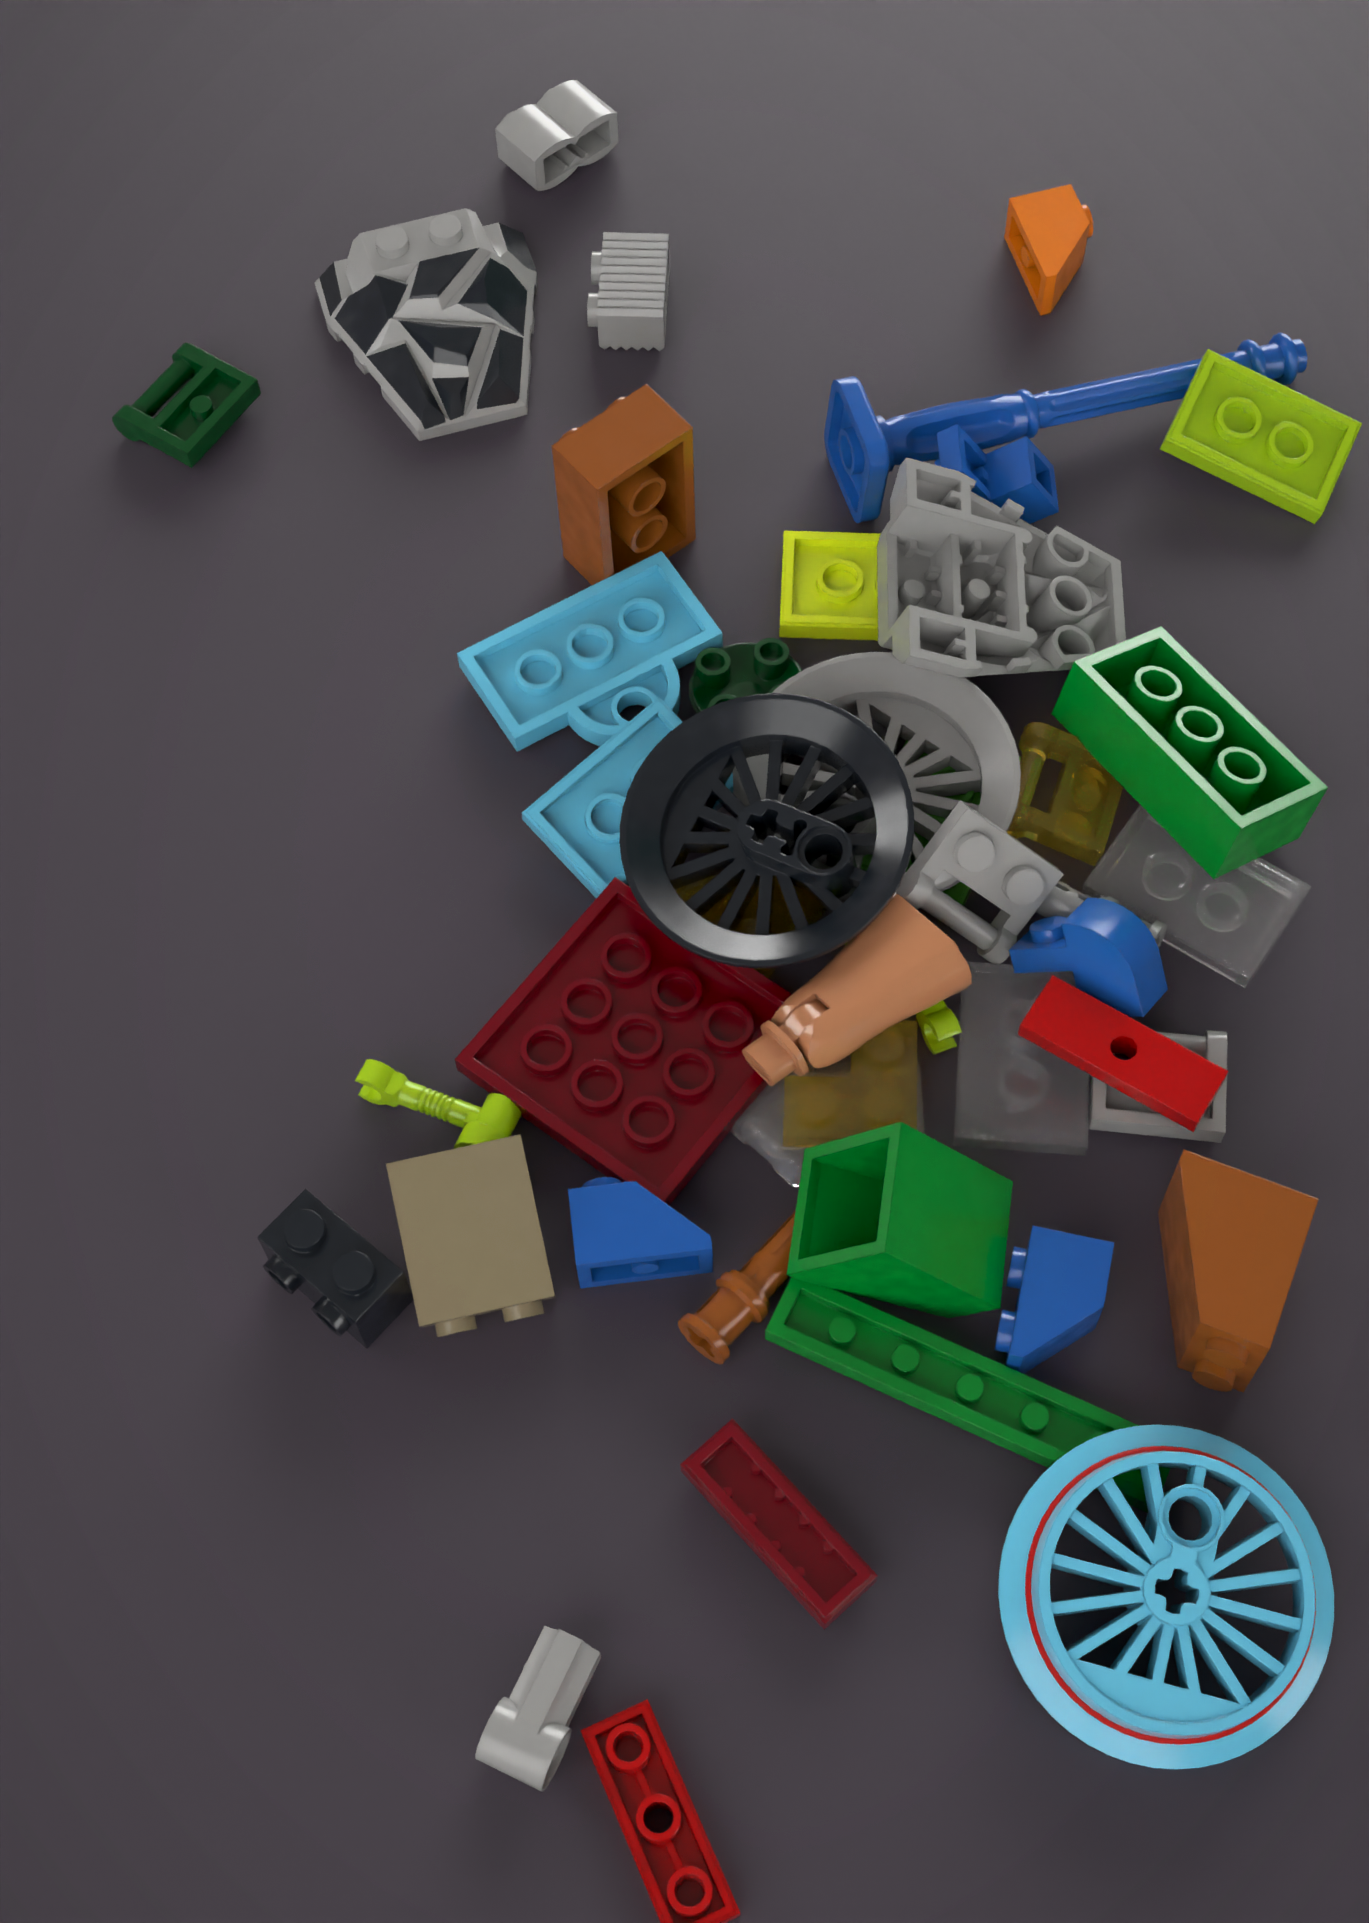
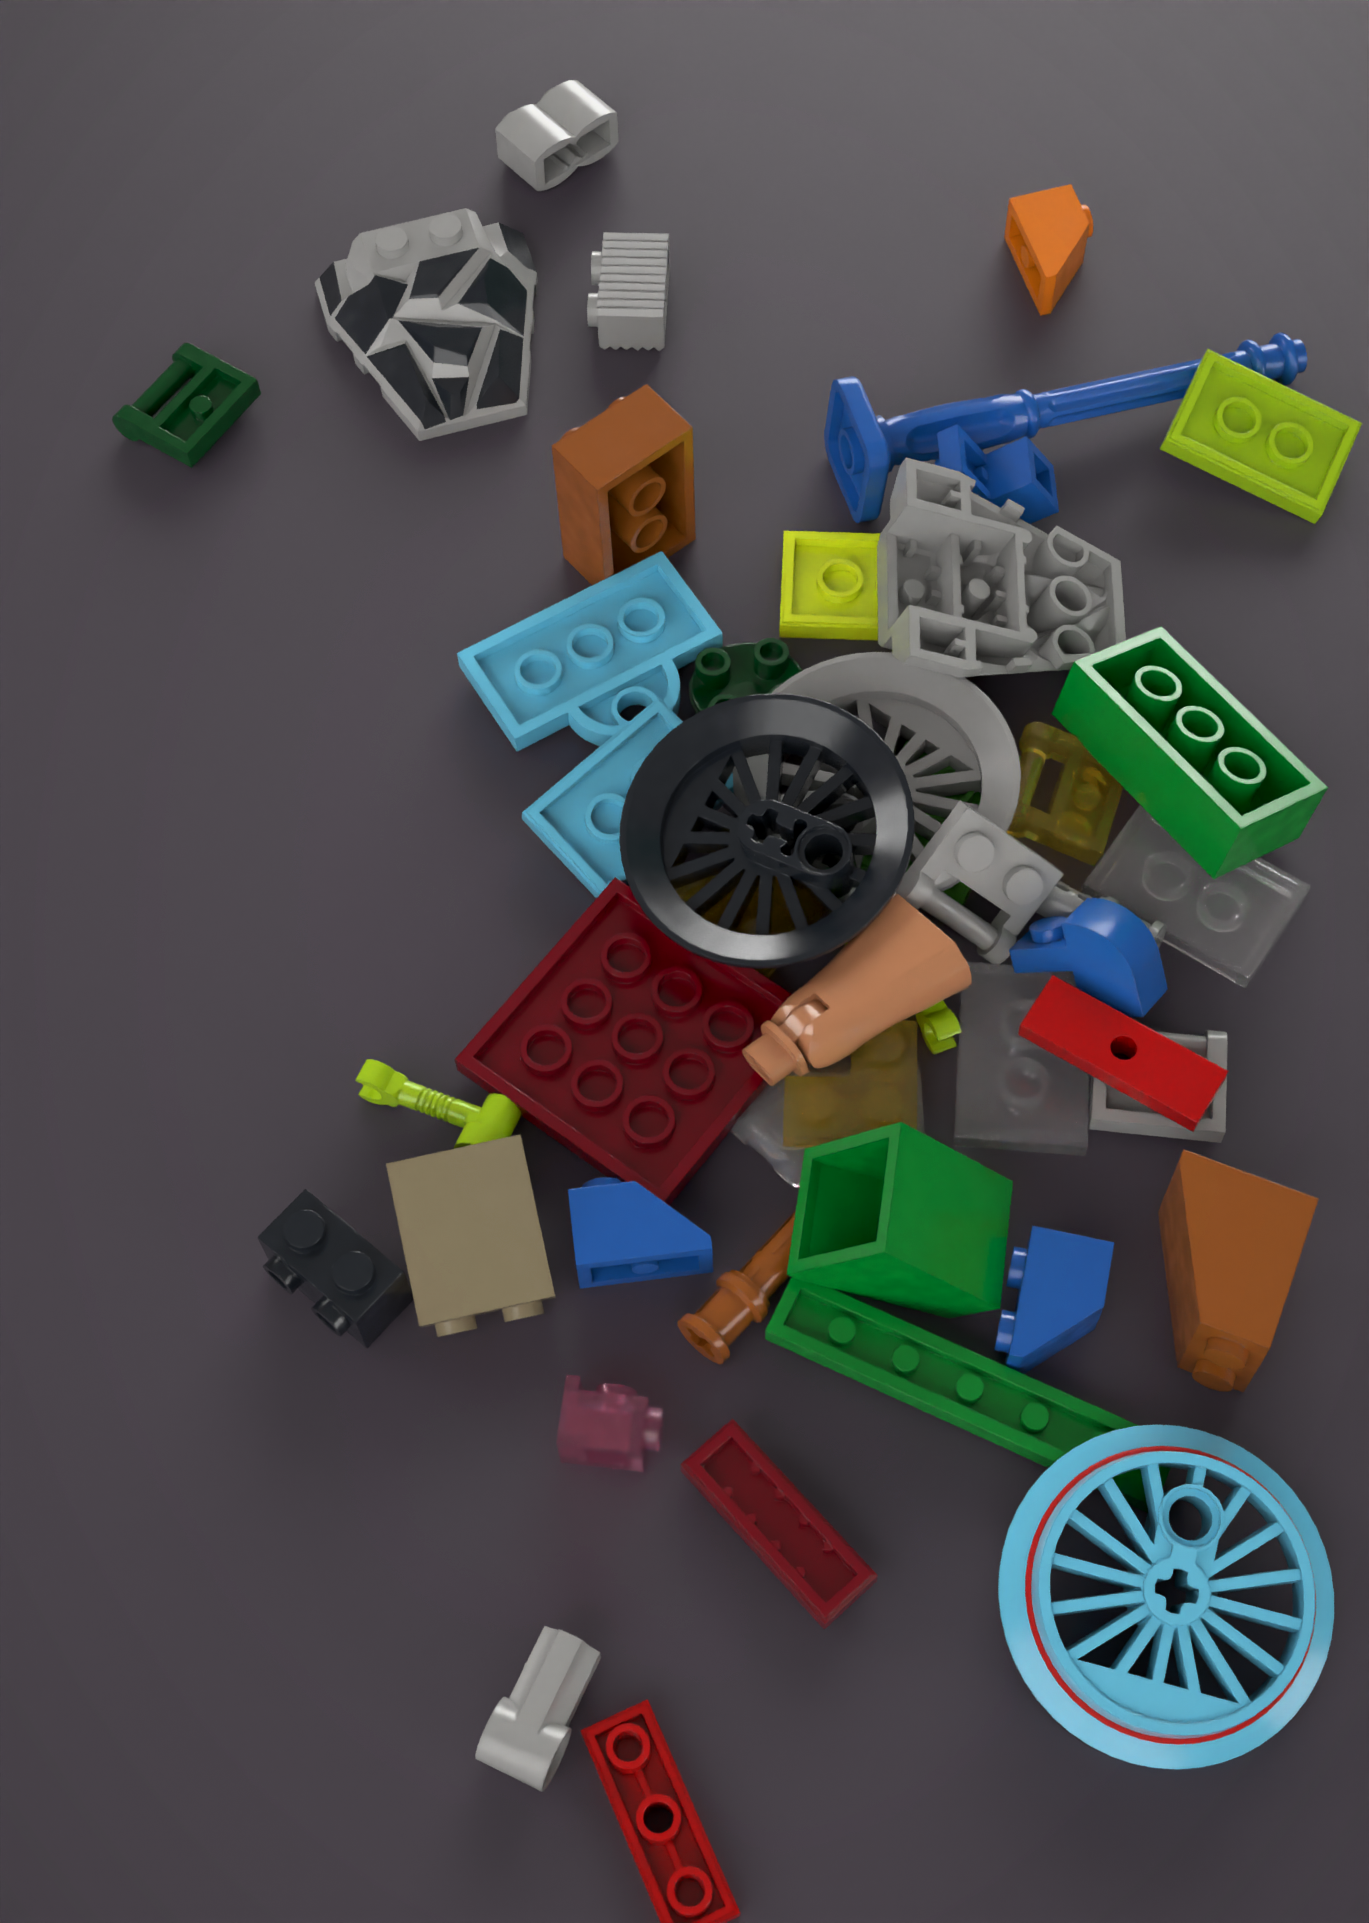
none -> clear pink brick [556,1375,663,1472]

